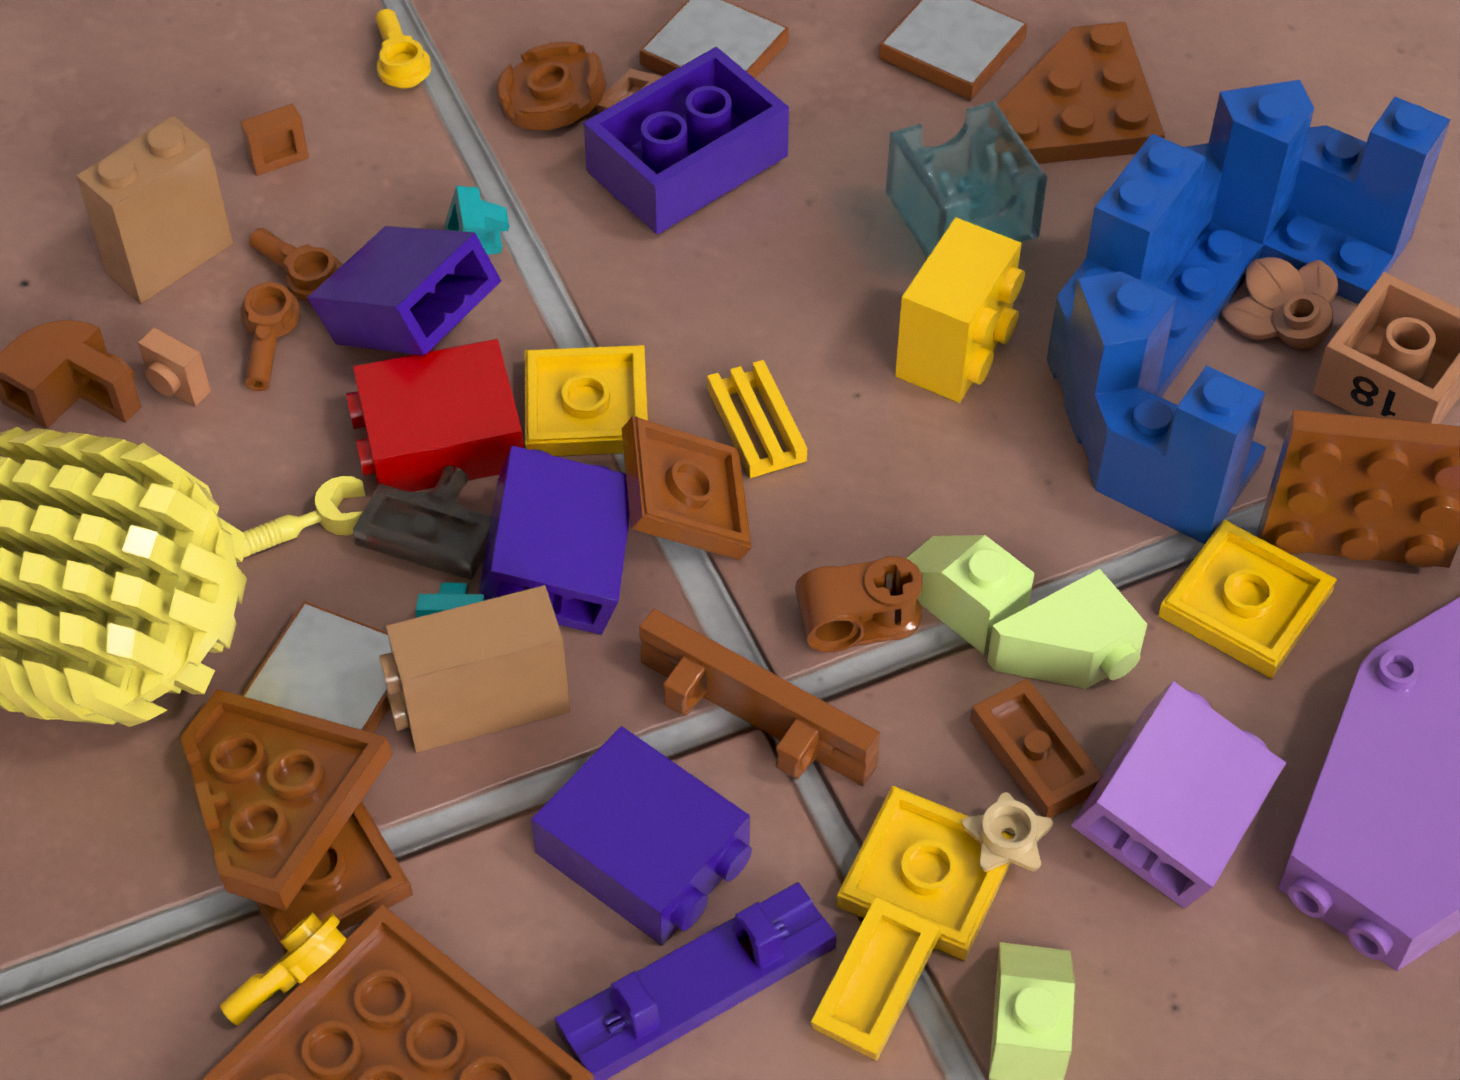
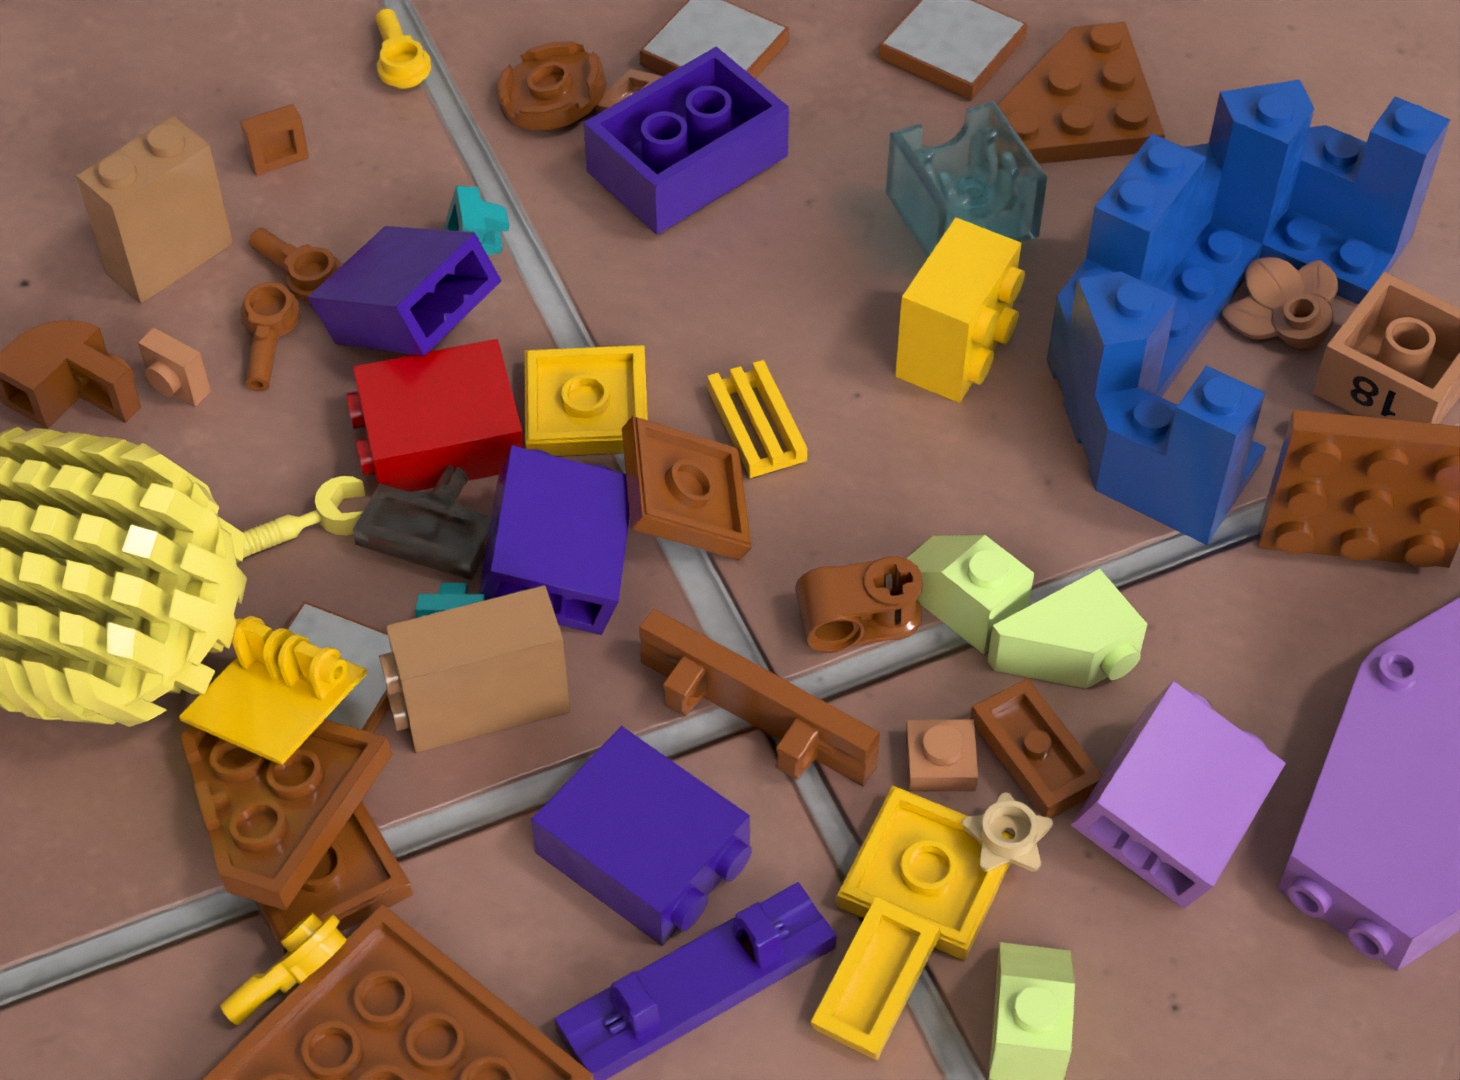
yellow tile [1158,519,1337,679] -> none
none -> yellow hinge [179,616,367,765]
none -> nougat plate [905,719,978,792]

